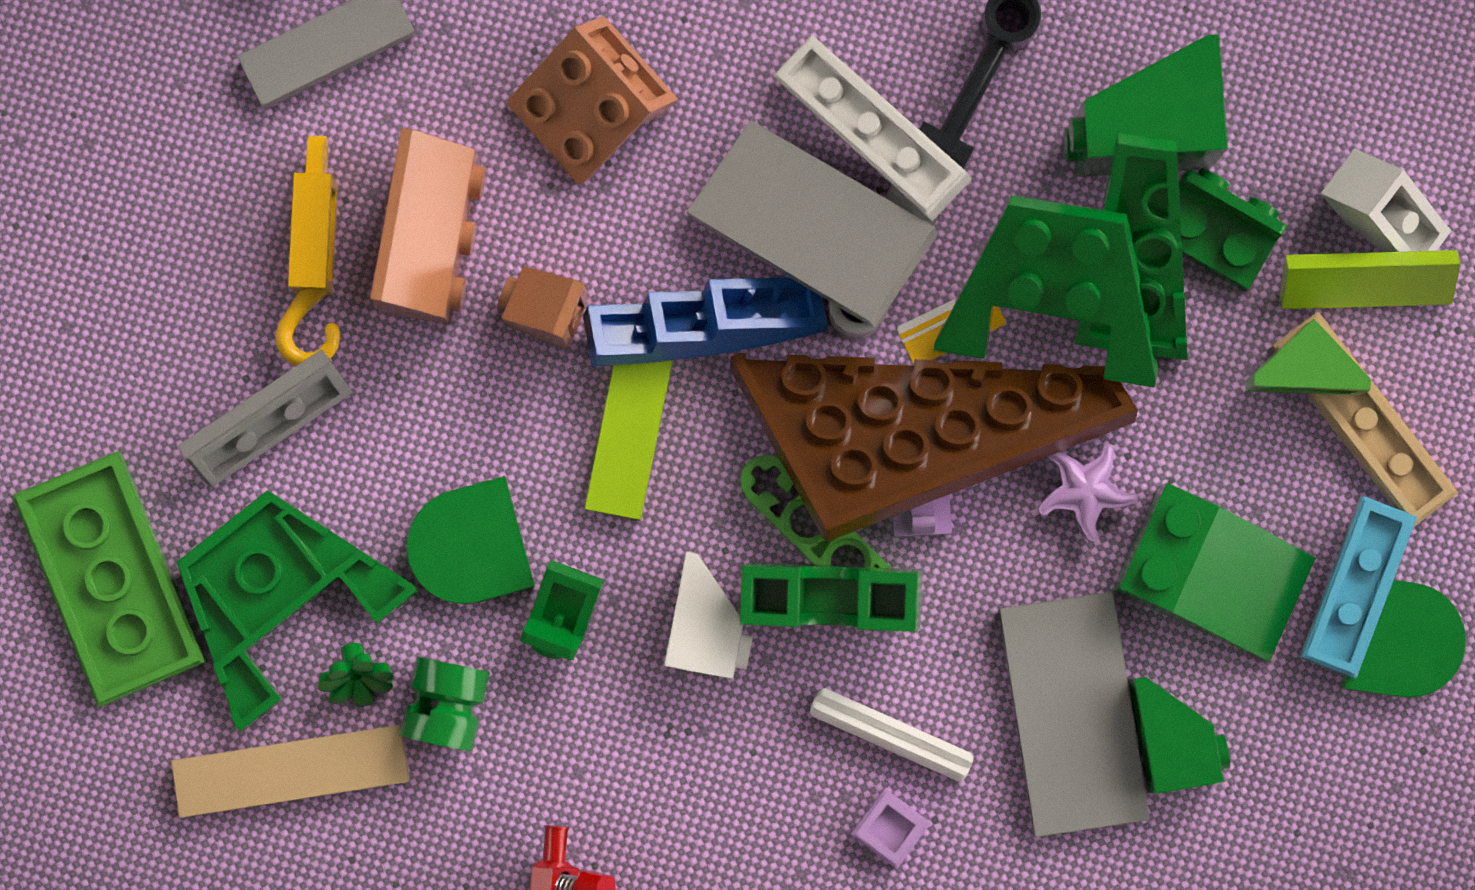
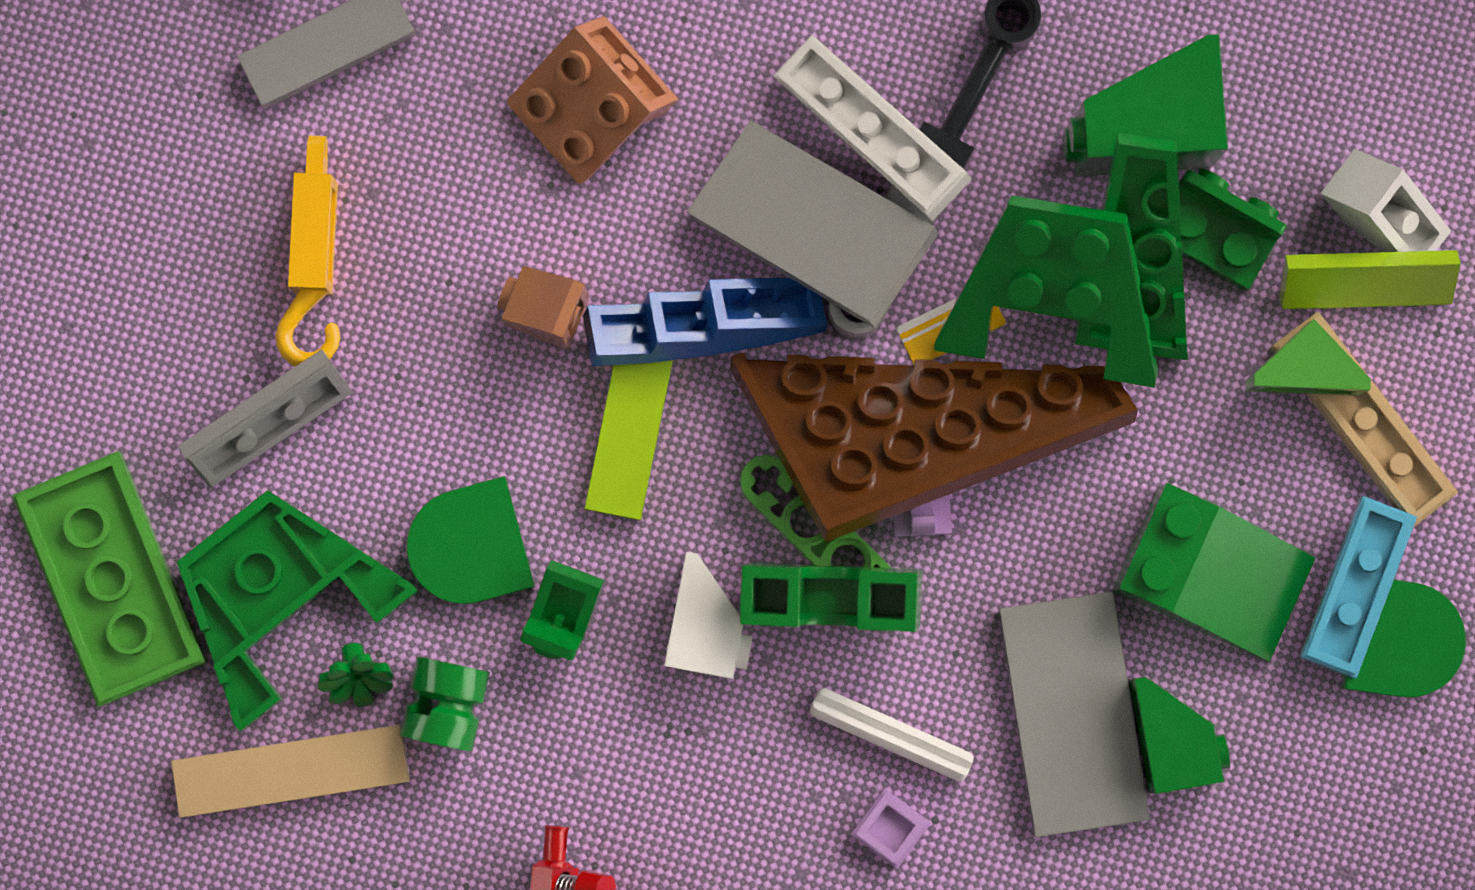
slope [370,127,487,325] -> none
lavender animal [1038,443,1138,542] -> none

